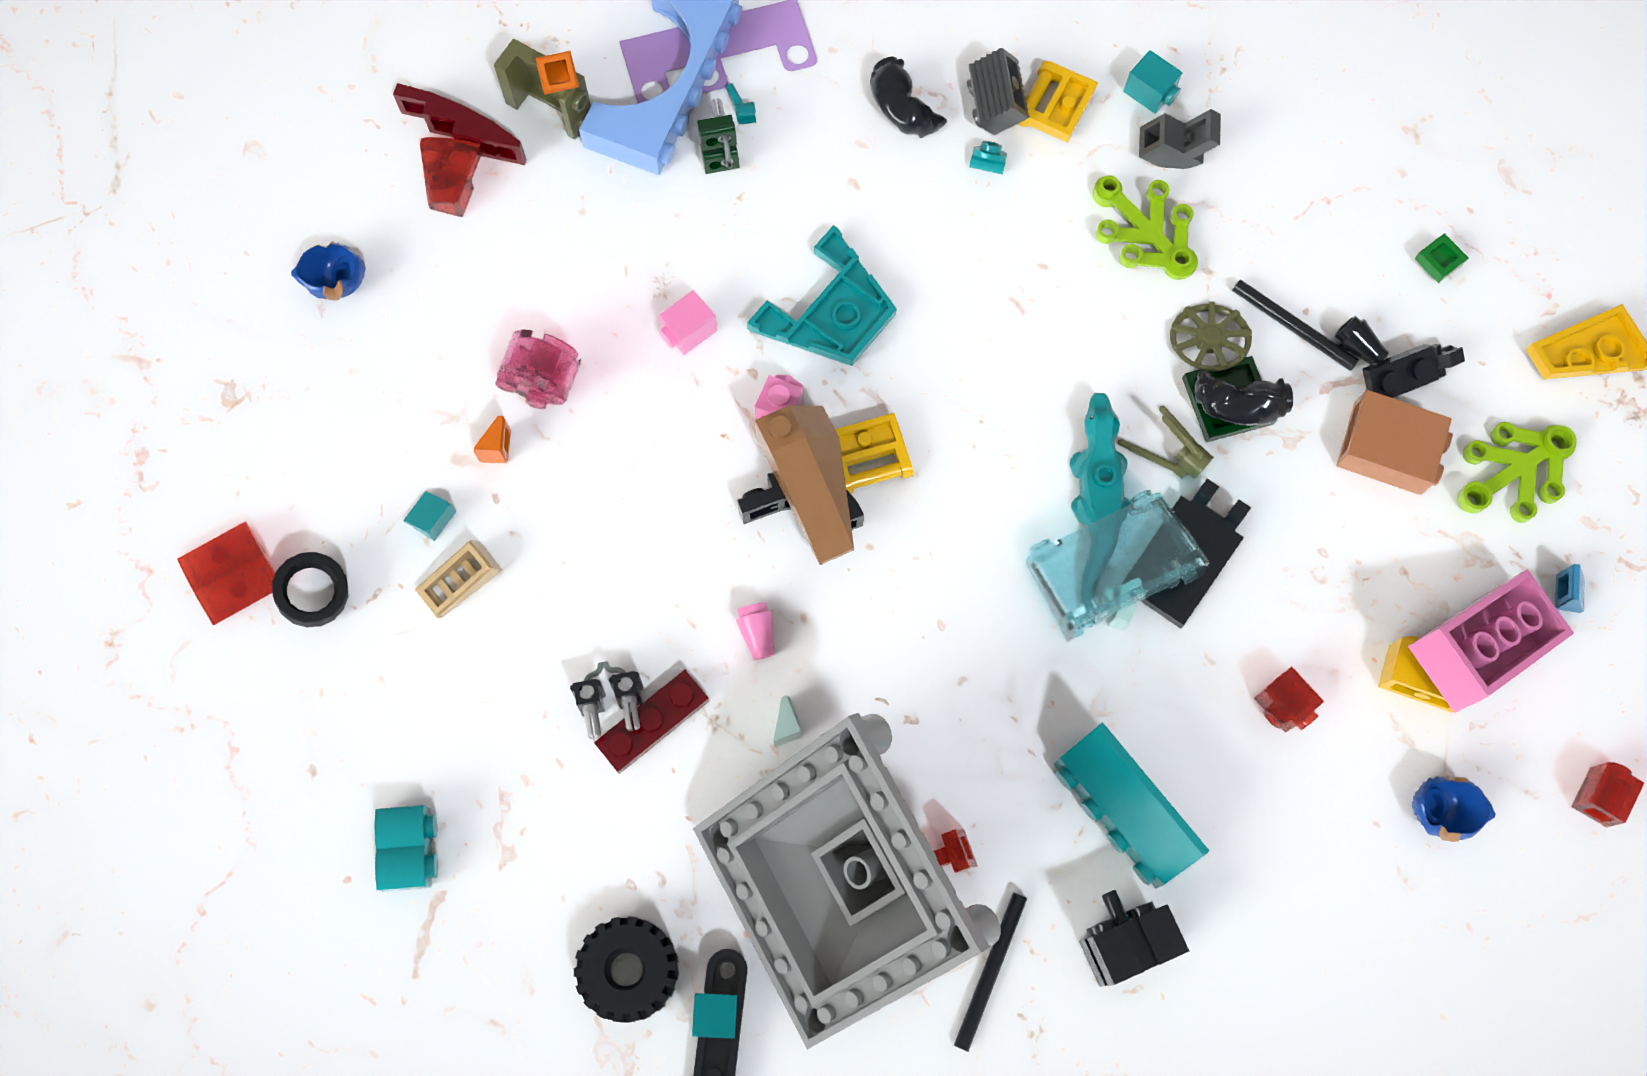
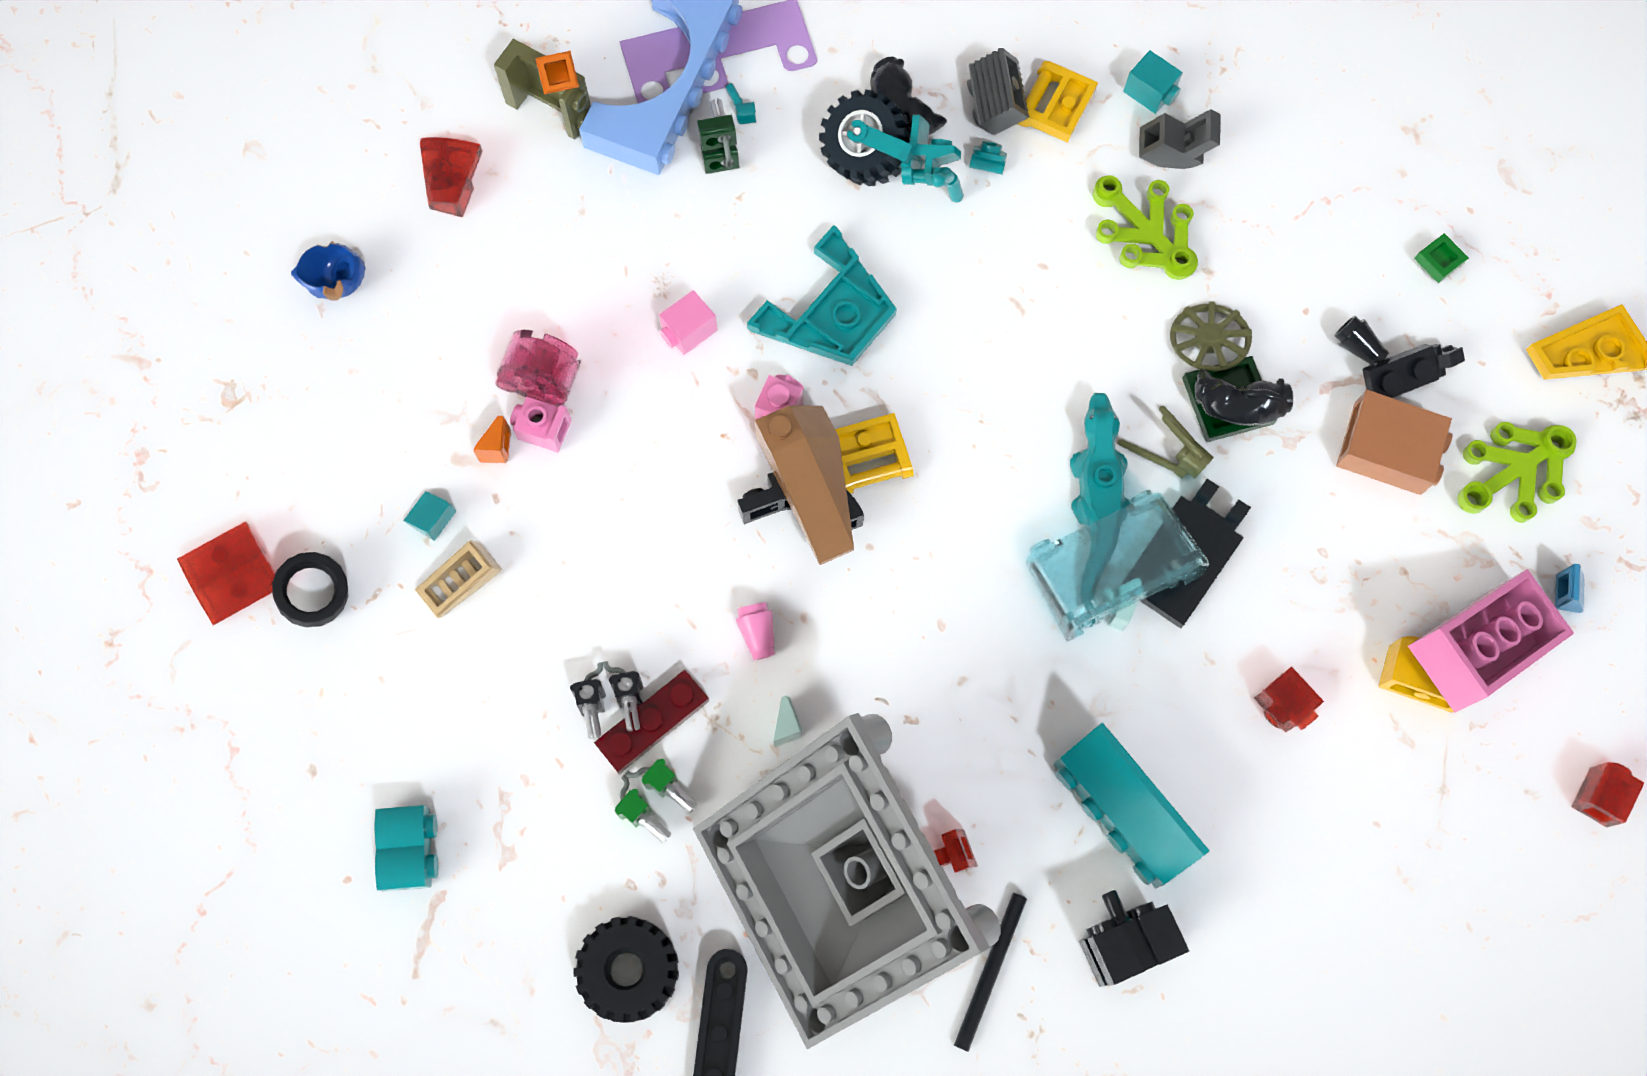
dark red slope [393,83,527,165] -> none
teal slope [692,993,738,1038] -> none
black bar [1232,279,1360,371] -> none
blue hair [1411,774,1496,842] -> none
none -> bright pink brick [510,397,572,453]
none -> piece [614,758,698,843]
none -> piece [819,89,964,203]

